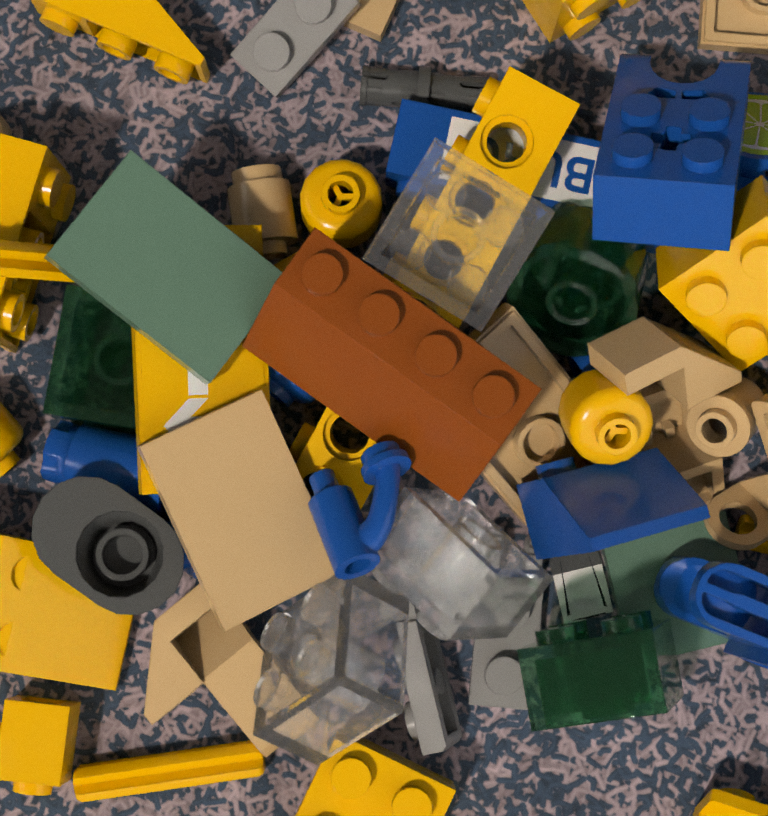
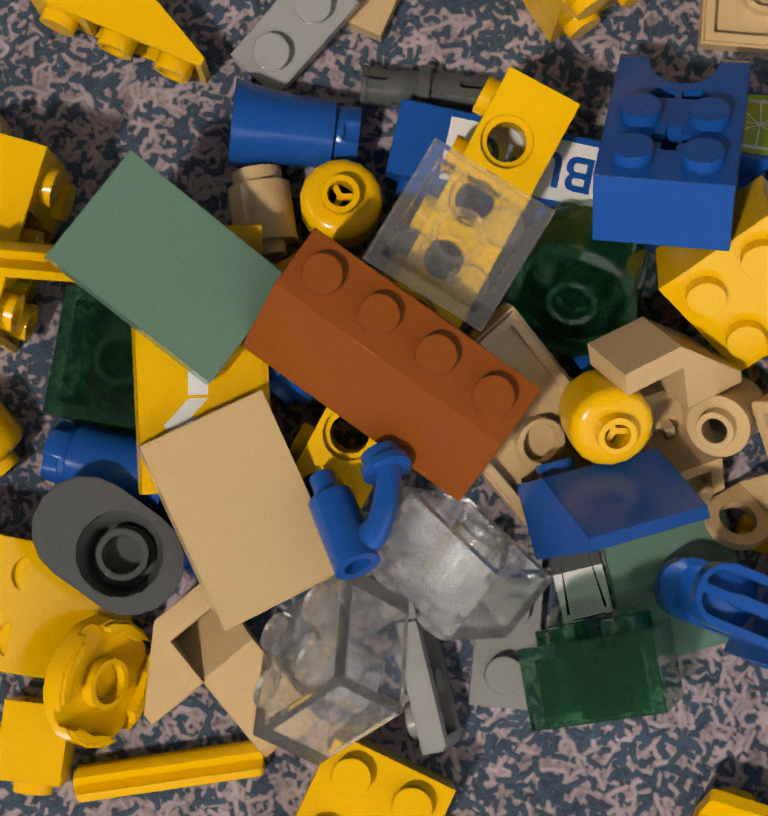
none -> yellow tile [42,615,150,748]
none -> blue plant [228,78,362,168]

